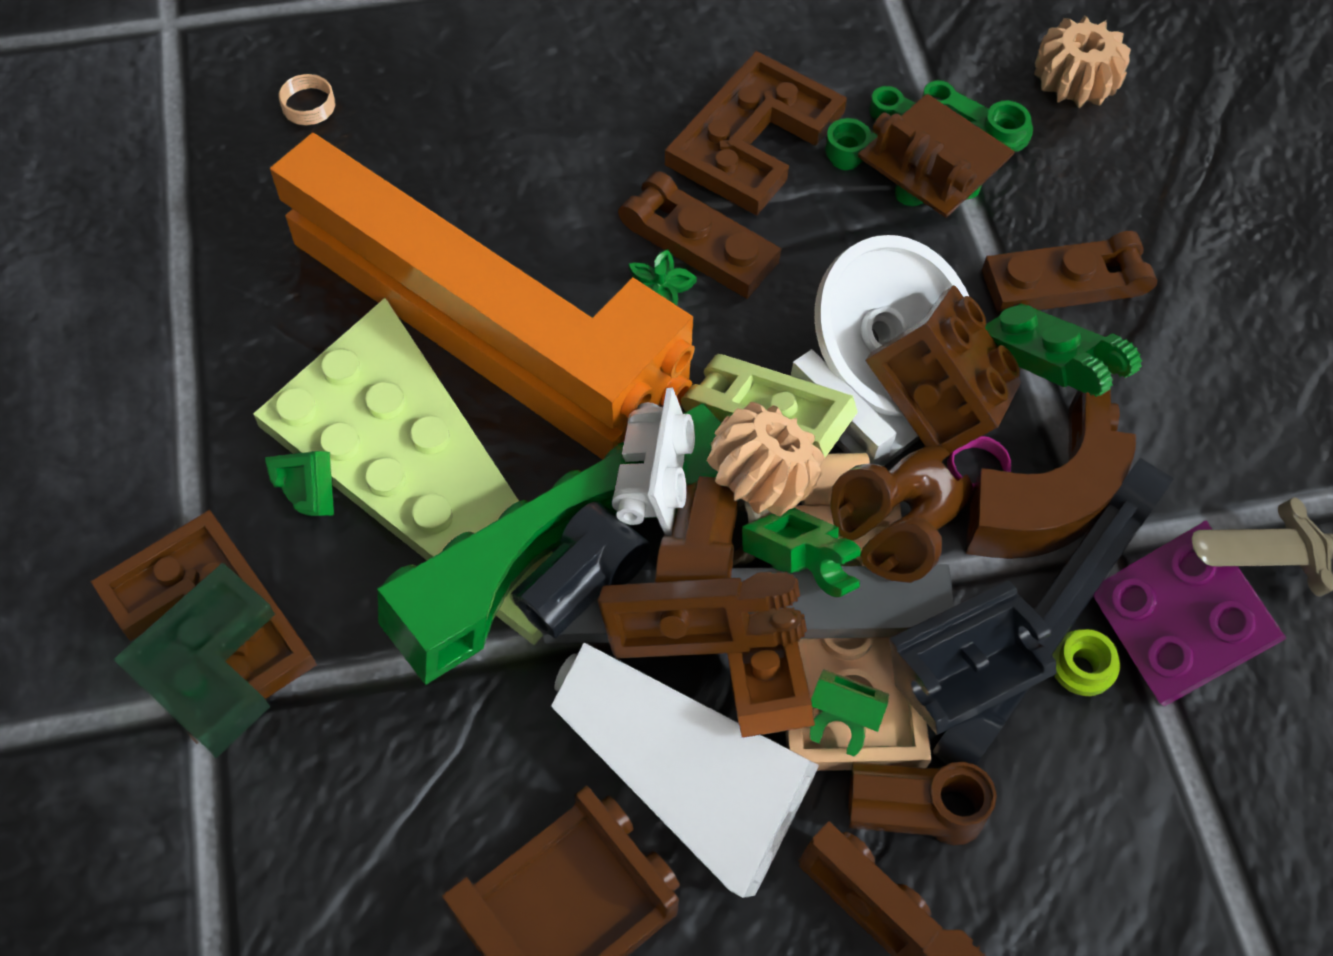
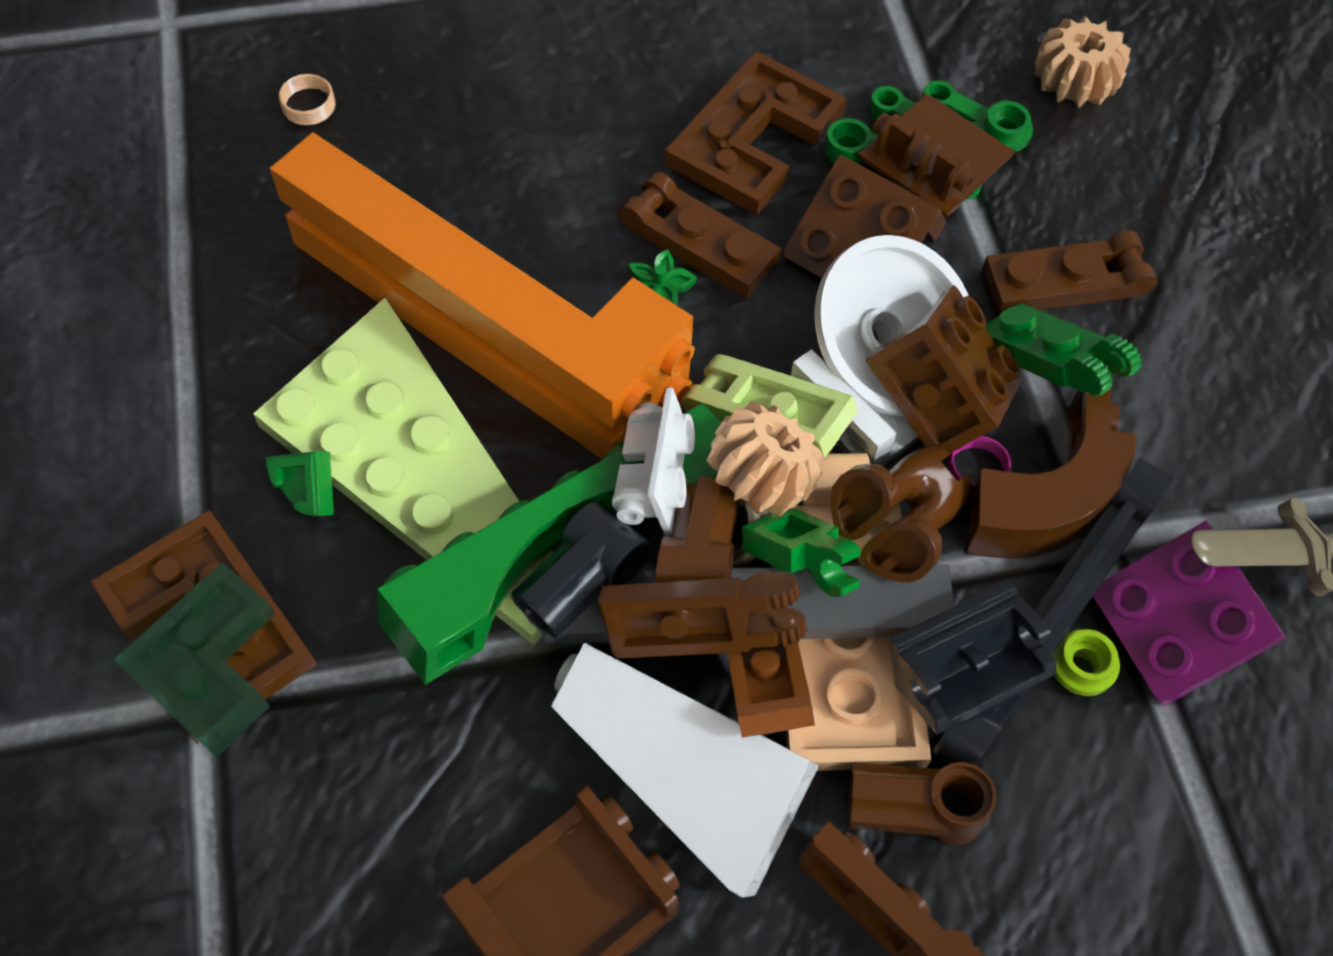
green tile [810,669,889,757] -> none
none -> reddish brown bracket [783,154,947,279]

